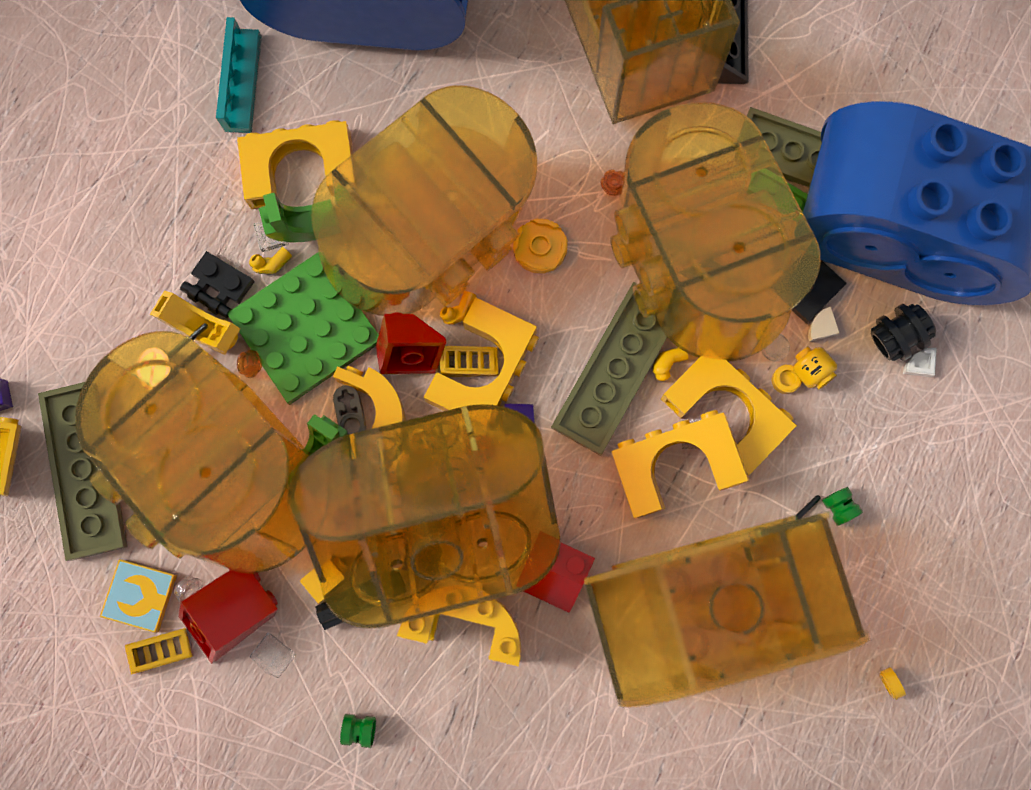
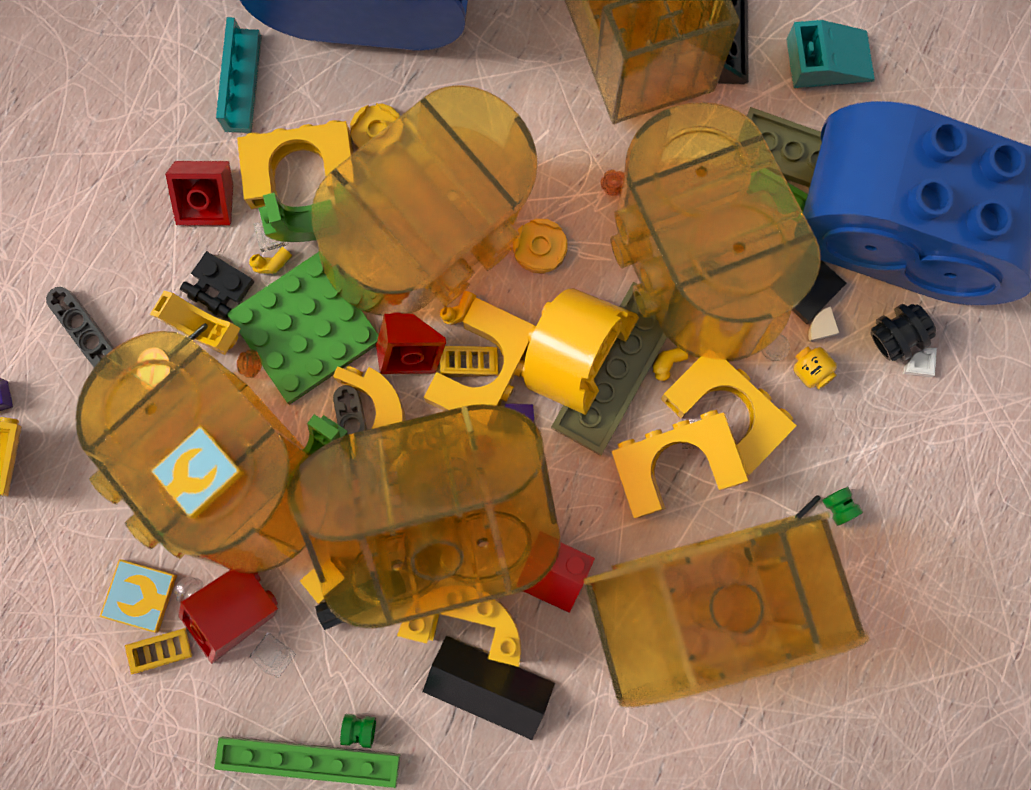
olive plate [38,380,127,561] -> none
yellow tile [771,365,802,394] -> none
yellow tile [879,667,906,700] -> none
none -> dark grey beam [46,287,124,377]
none -> tile [151,425,244,519]
none -> red slope [165,161,233,225]
none -> bright green plate [214,736,400,788]
none -> yellow tile [350,103,404,157]
none -> black slope [422,636,555,740]
none -> yellow cylinder [521,288,639,415]
none -> teal slope [786,20,875,88]

